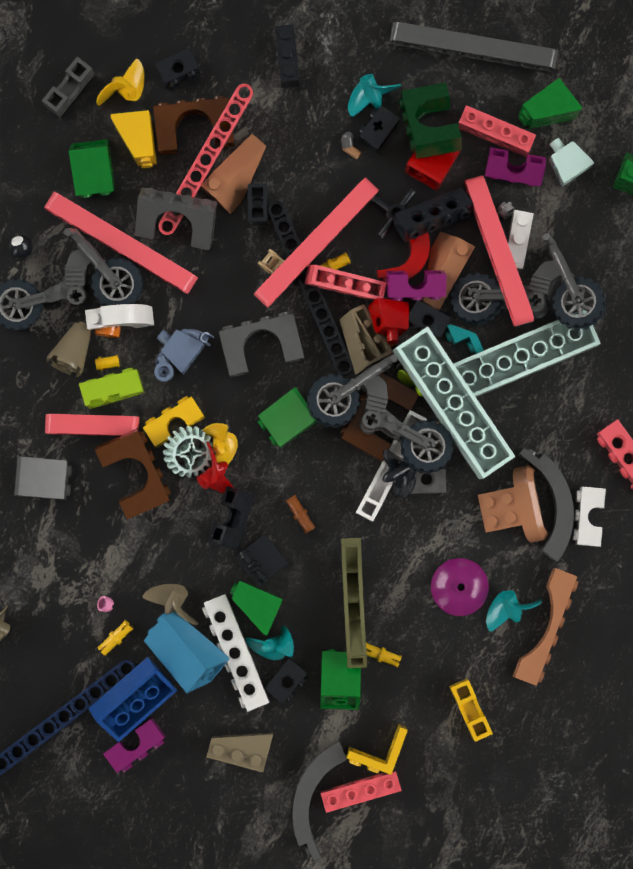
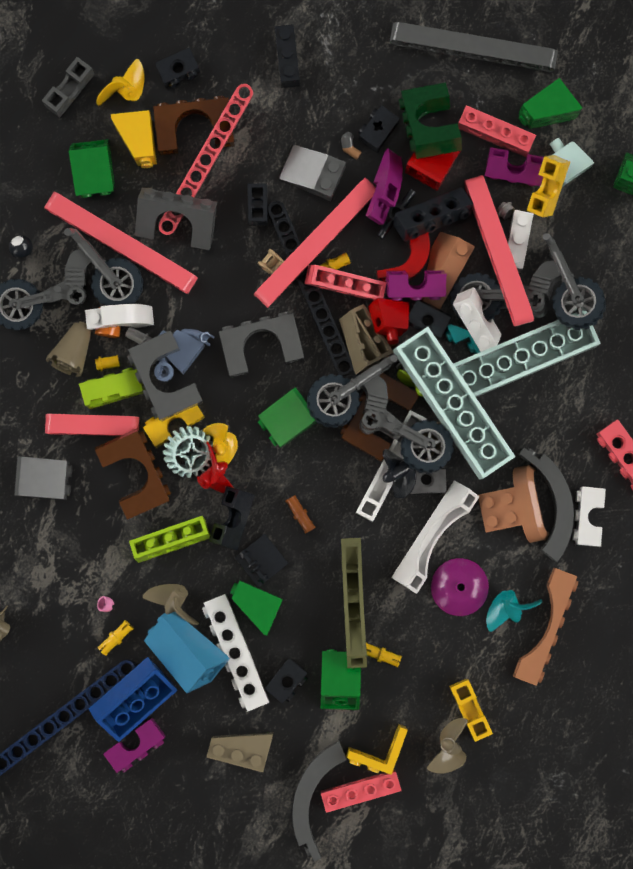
nougat wedge [201,134,266,215] -> none
teal piece [245,626,294,660] -> none
teal piece [348,74,402,117] -> none
none -> light grey axle [125,327,152,344]
none -> dark grey arch [127,330,204,421]
none -> lime brick [129,516,210,563]
none -> slope [279,145,346,202]
none -> magenta slope [366,149,403,225]
none -> white arch [391,481,479,594]
none -> dark tan piece [427,718,468,774]
none -> white arch [453,287,502,352]
none -> yellow arch [527,155,570,217]

